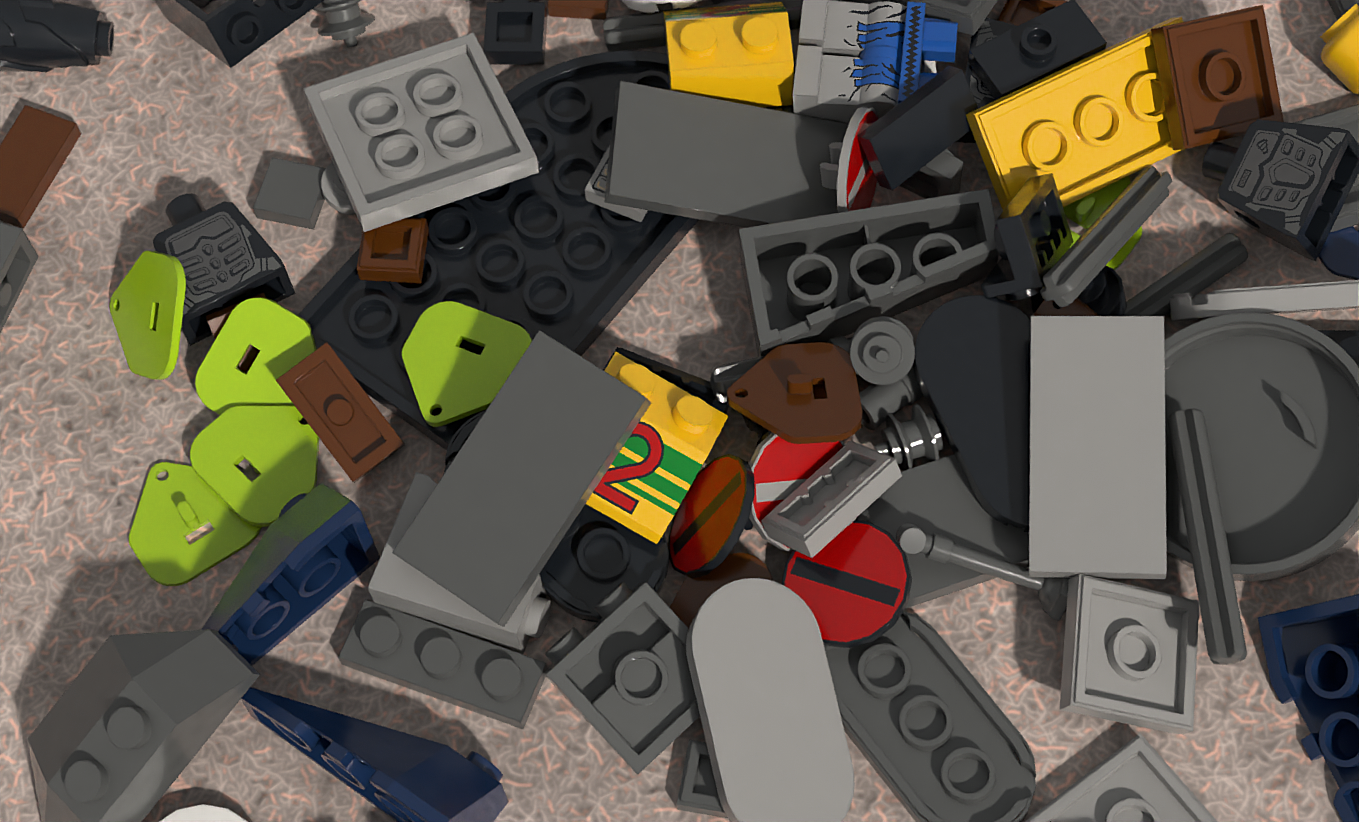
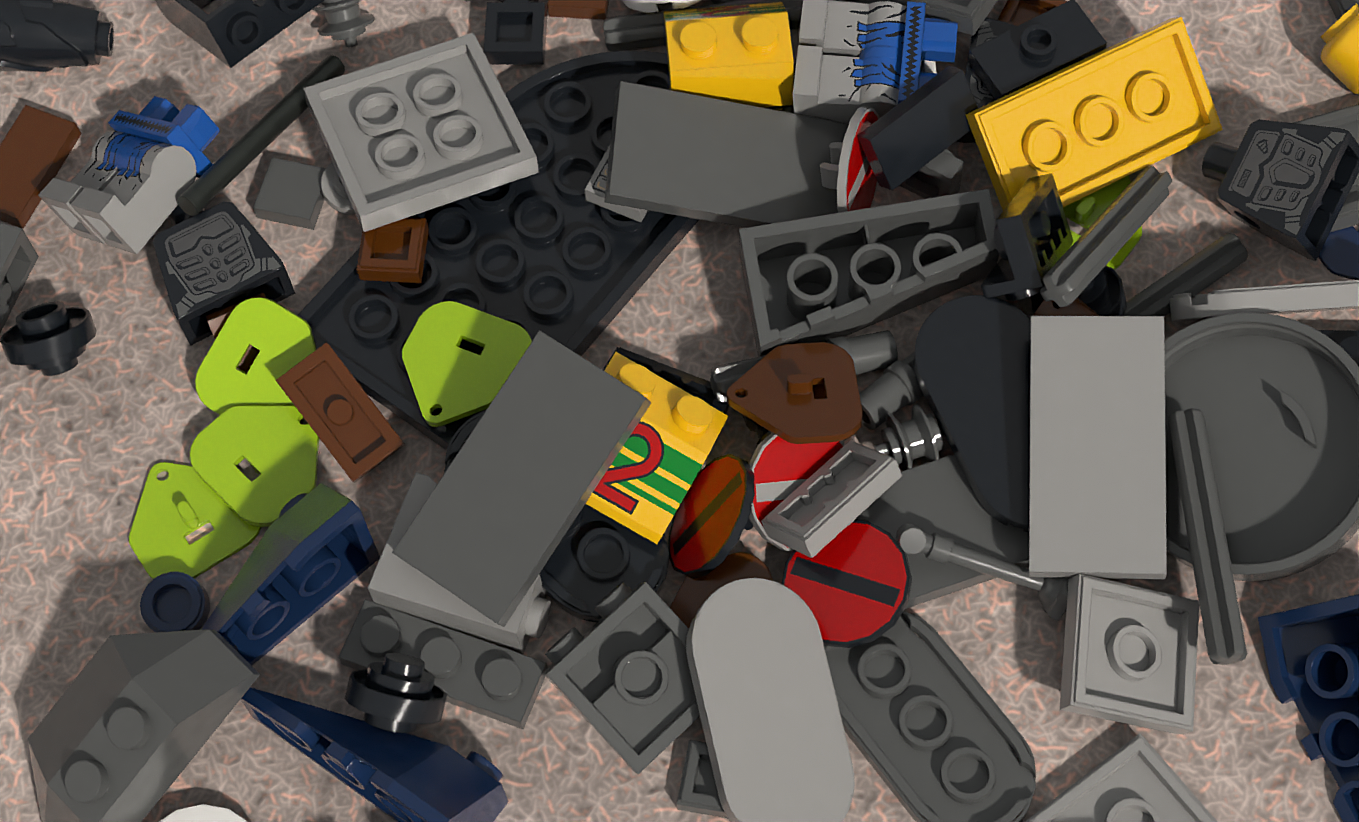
lime piece [110,251,186,380] -> none
dark grey wheel [850,316,915,385] -> none
reddish brown tile [1151,5,1284,150] -> none
none -> black plate [0,301,97,376]
none -> light grey hips [38,96,220,254]
none -> dark blue tile [140,572,210,633]
none -> pearl dark grey bar [178,55,345,216]
none -> black plate [344,653,448,733]

